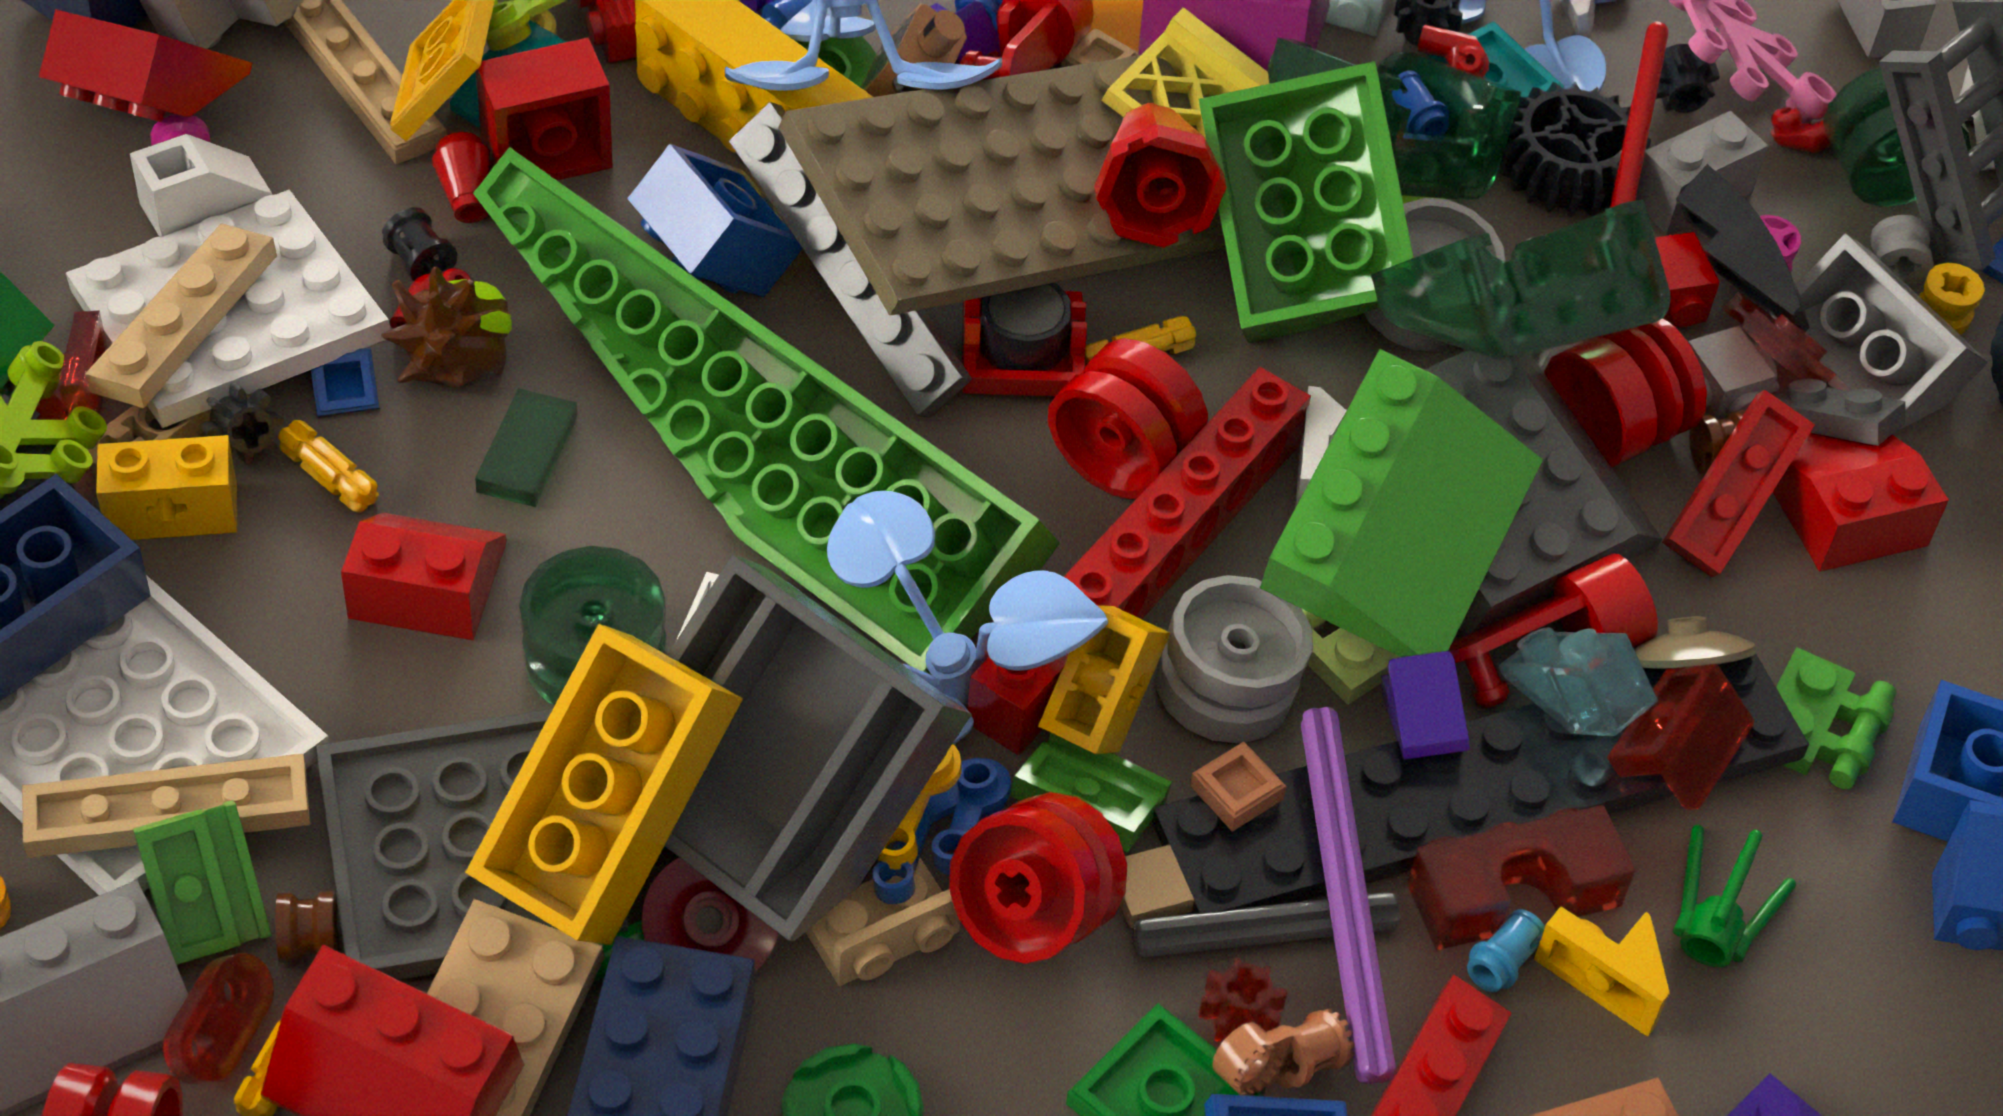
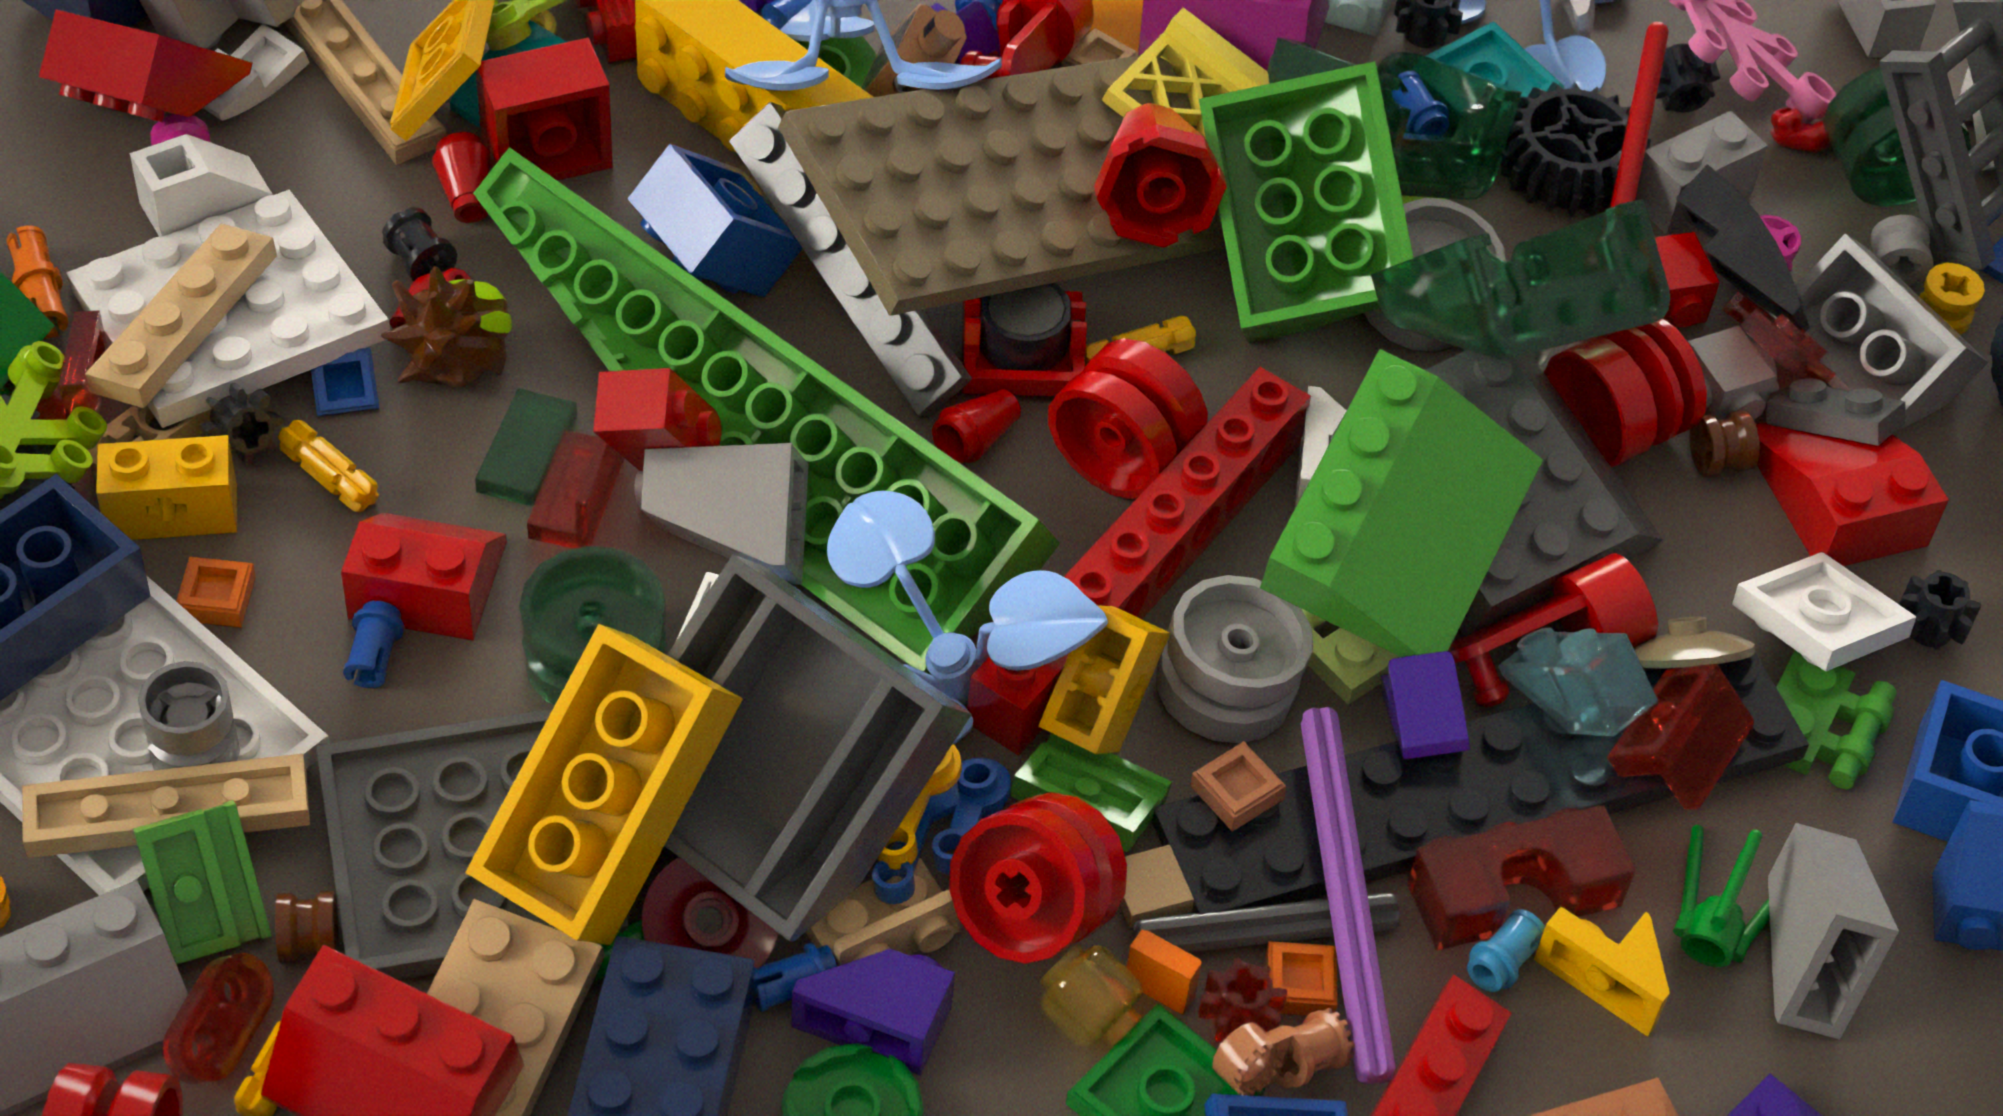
red arm [1418,25,1489,82] -> none
red plate [1662,390,1815,578] -> none
none -> orange pin [6,225,69,339]
none -> flat silver wheel [138,661,240,770]
none -> orange tile [176,557,256,628]
none -> white slope [203,24,310,121]
none -> blue pin [343,601,405,688]
none -> clear red panel [527,430,624,552]
none -> red brick [593,368,722,471]
none -> light grey slope [634,443,808,585]
none -> blue pin [754,942,837,1012]
none -> dark purple slope [791,948,955,1076]
none -> red cone [932,389,1021,463]
none -> clear yellow head [1039,943,1143,1048]
none -> orange tile [1124,929,1202,1015]
none -> orange tile [1265,941,1338,1016]
none -> white plate [1732,552,1916,672]
none -> light grey slope [1768,823,1899,1040]
none -> black gear [1899,570,1981,650]

